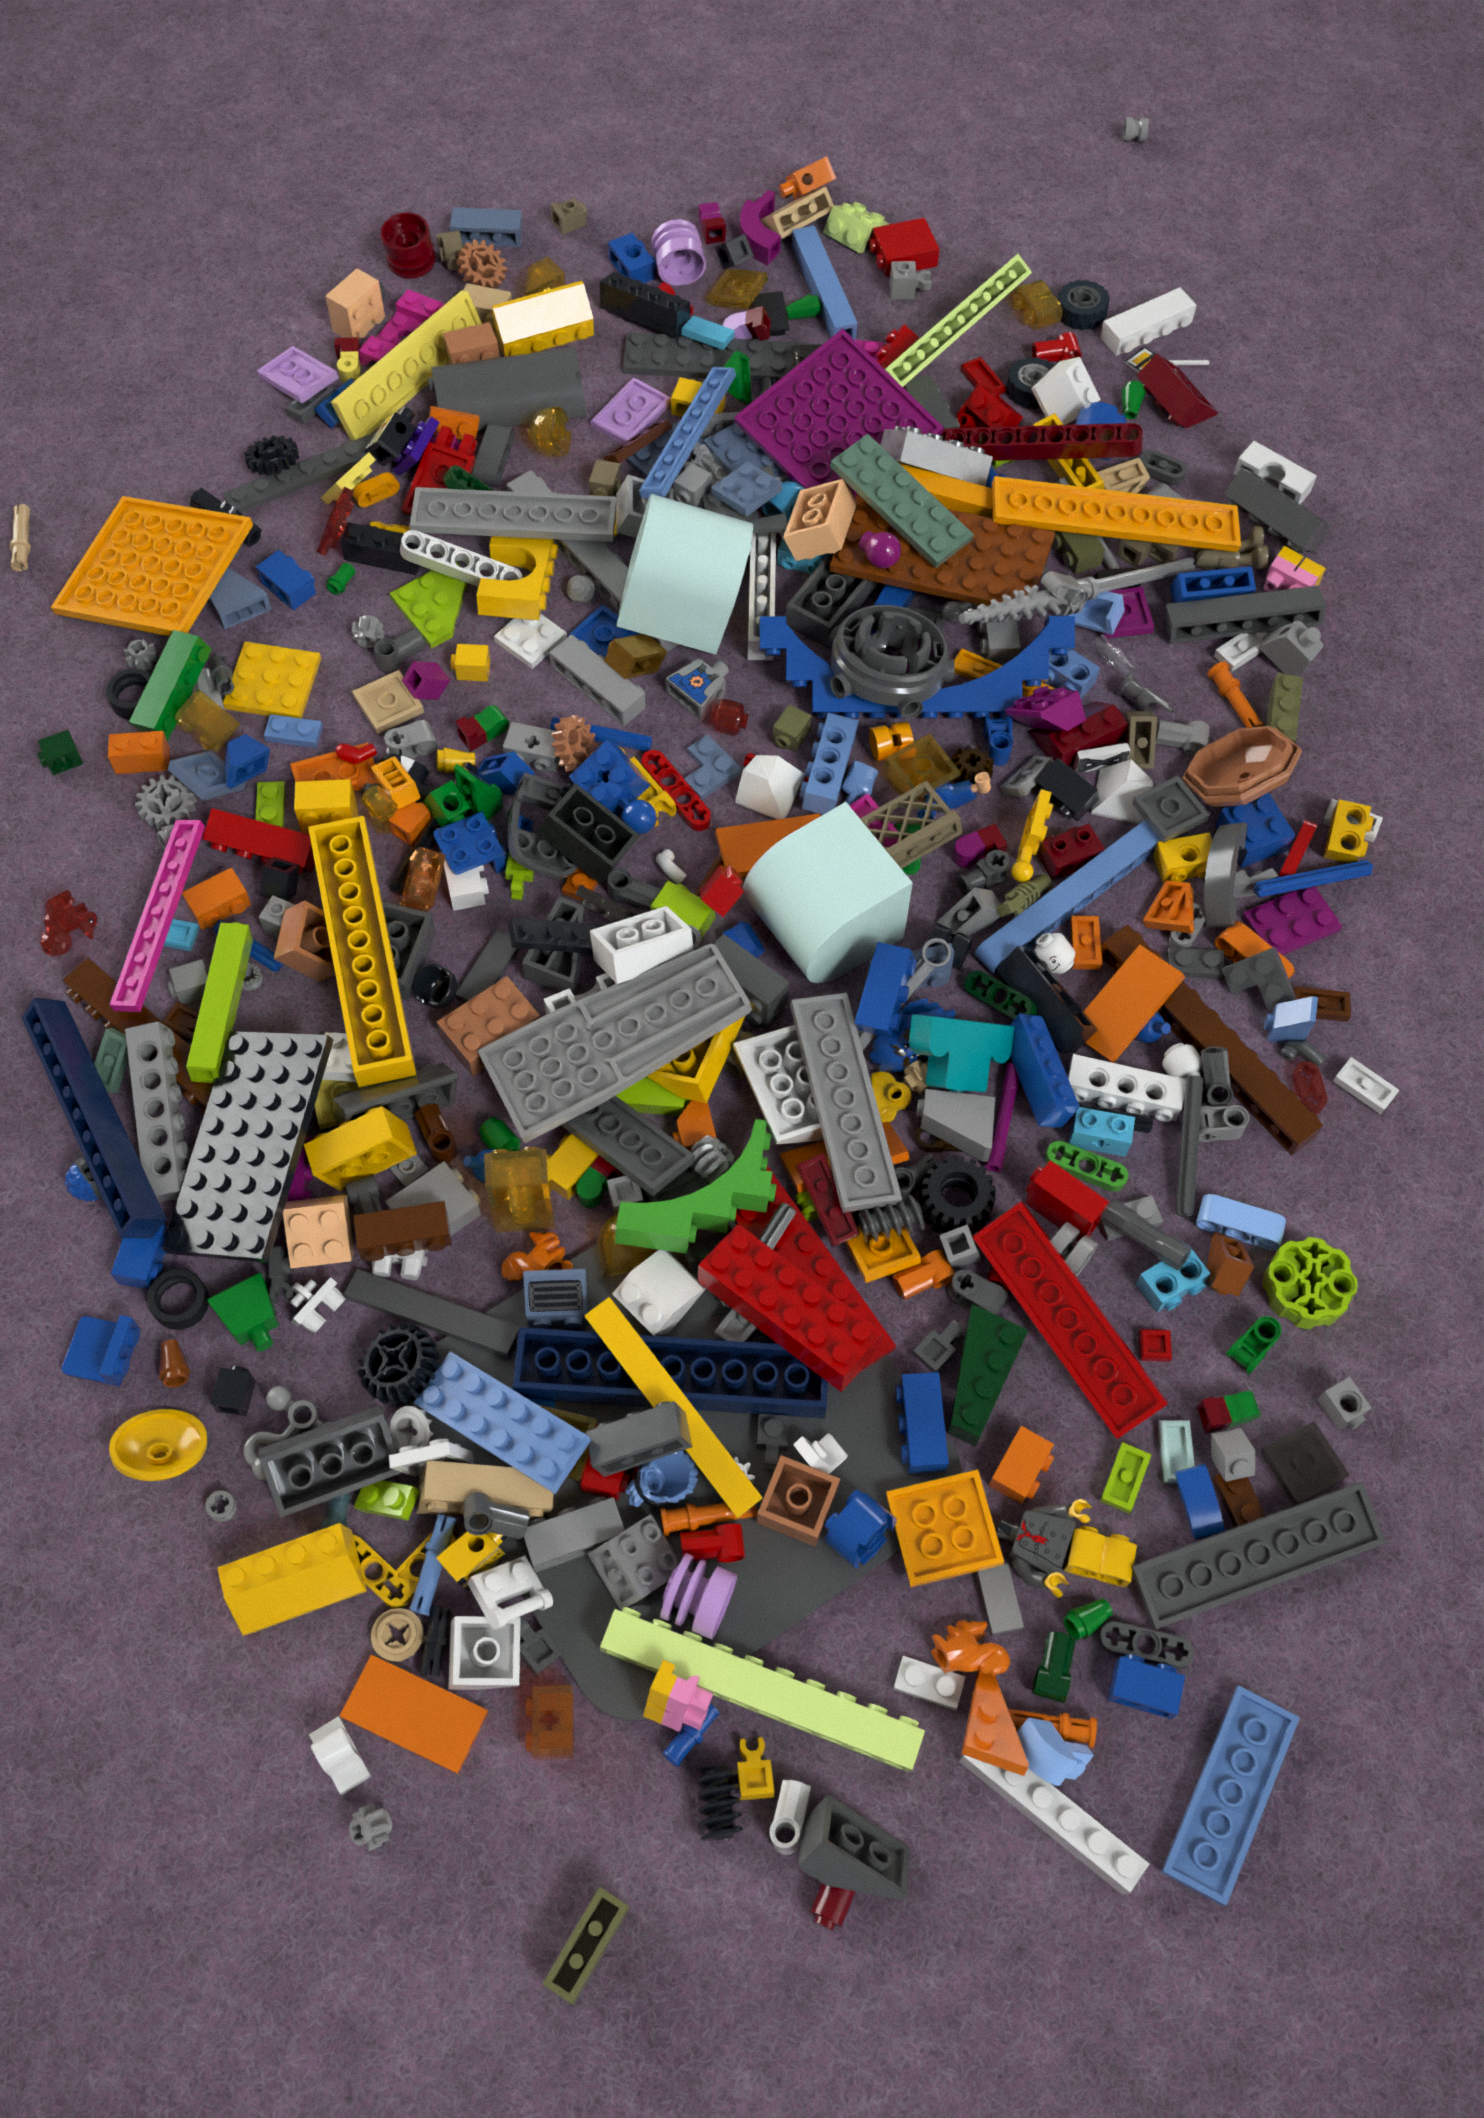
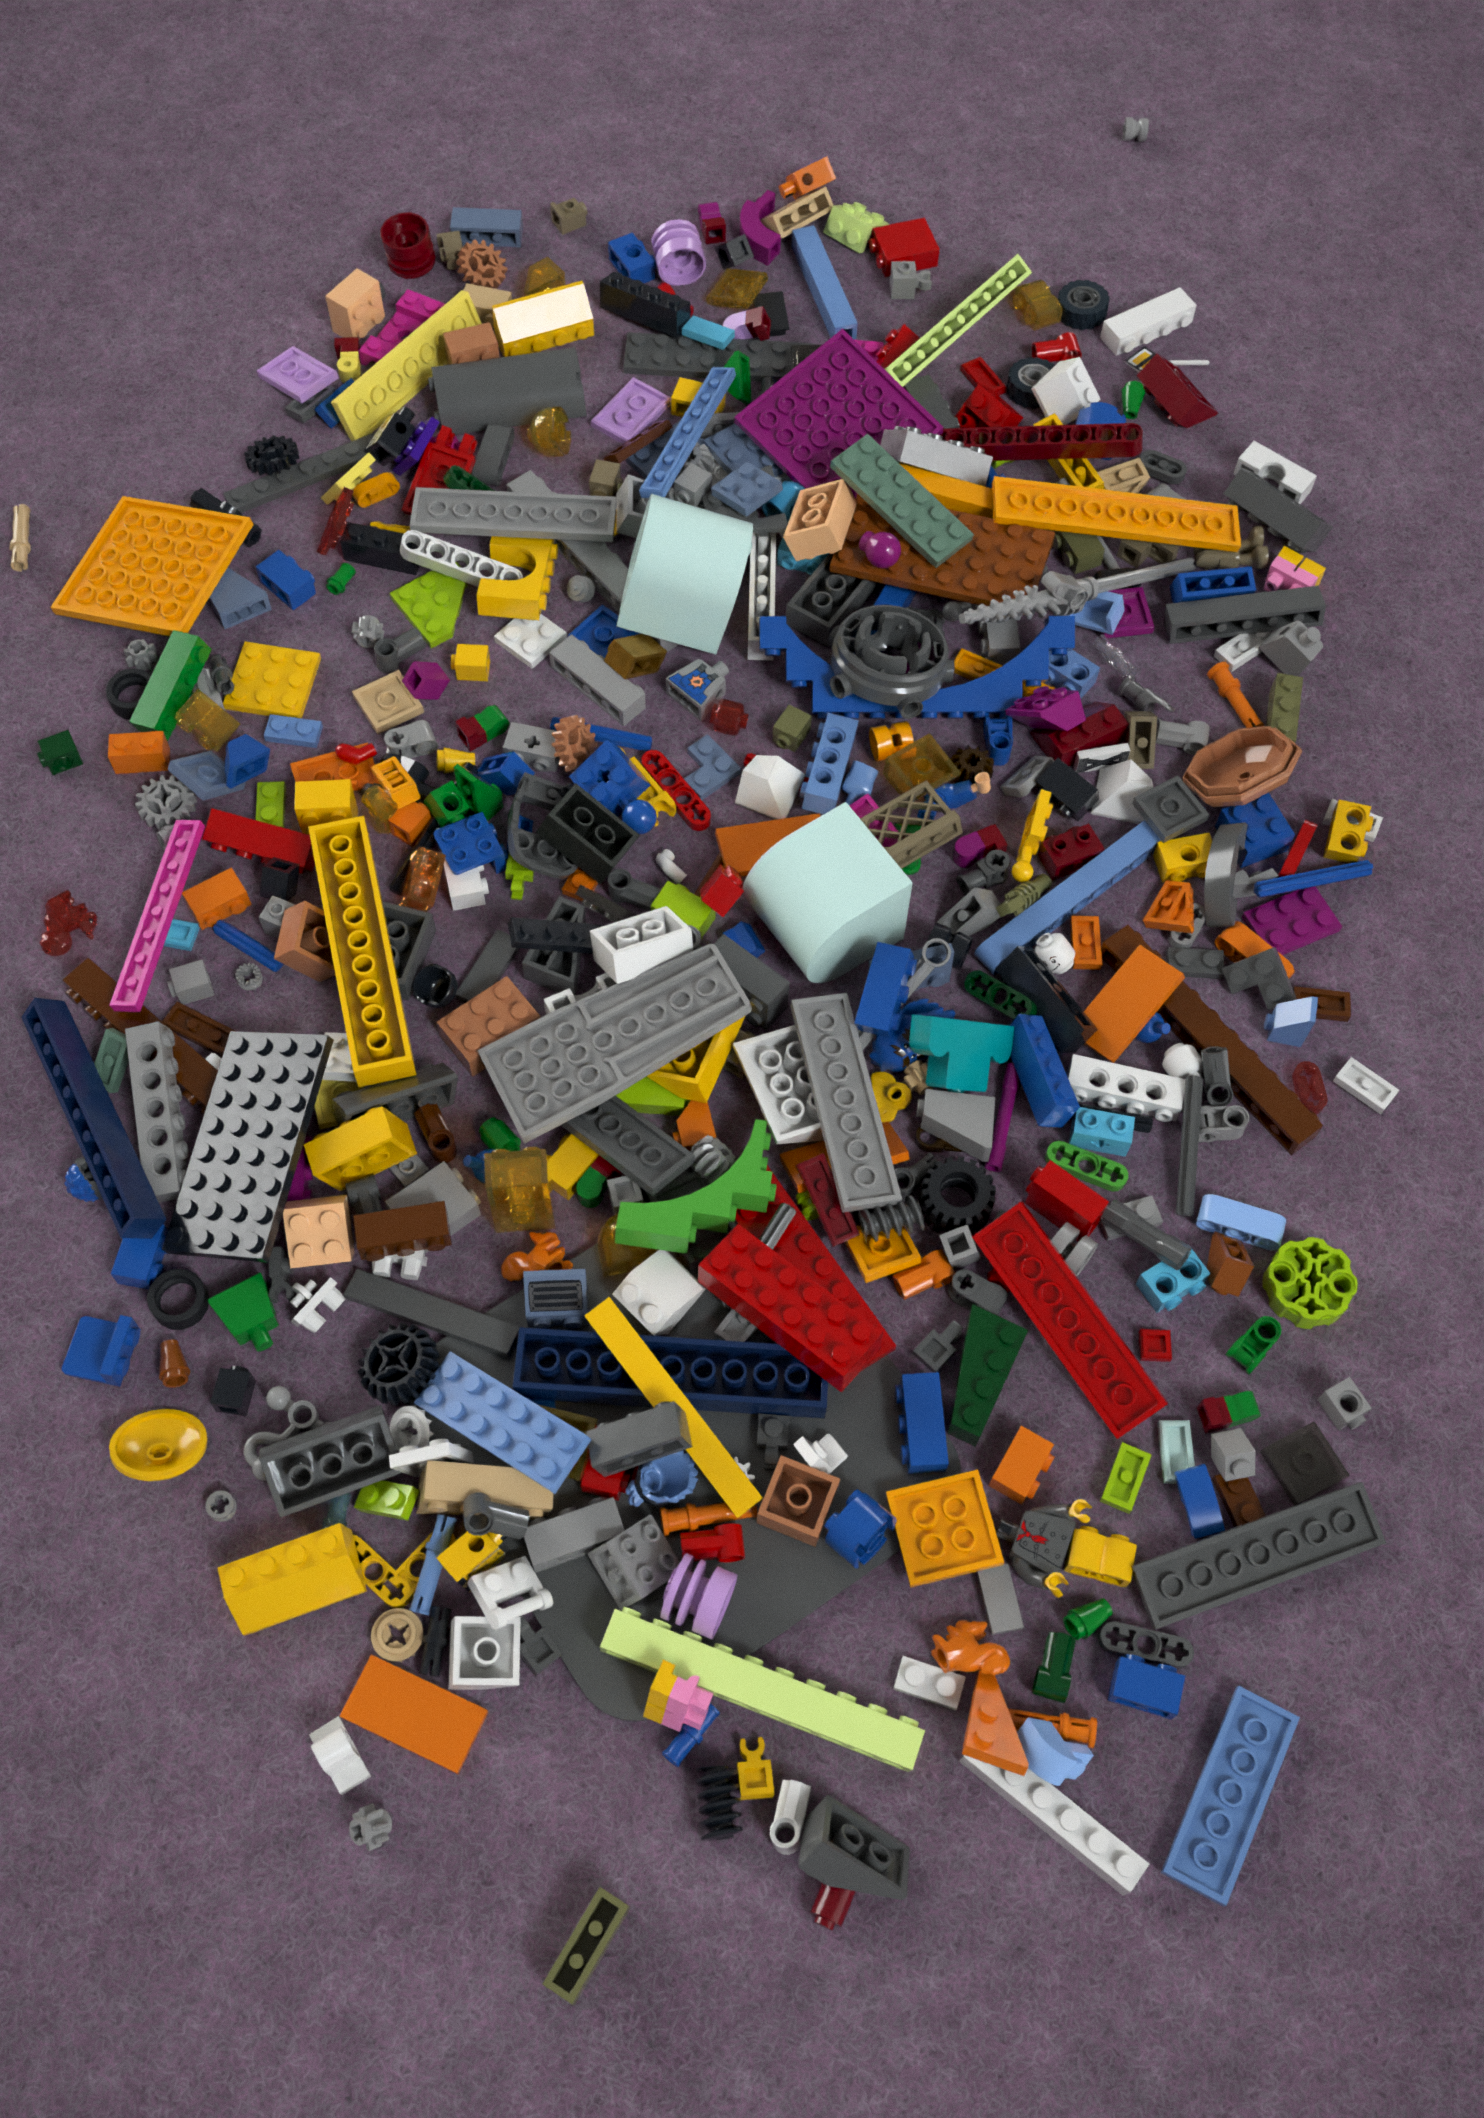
lime brick [186,922,253,1083] -> none
orange plate [428,406,480,440] -> none
clear orange brick [526,1685,574,1760] -> none
green cone [786,294,821,320] -> none
dark grey arm [1280,1040,1325,1067] -> none

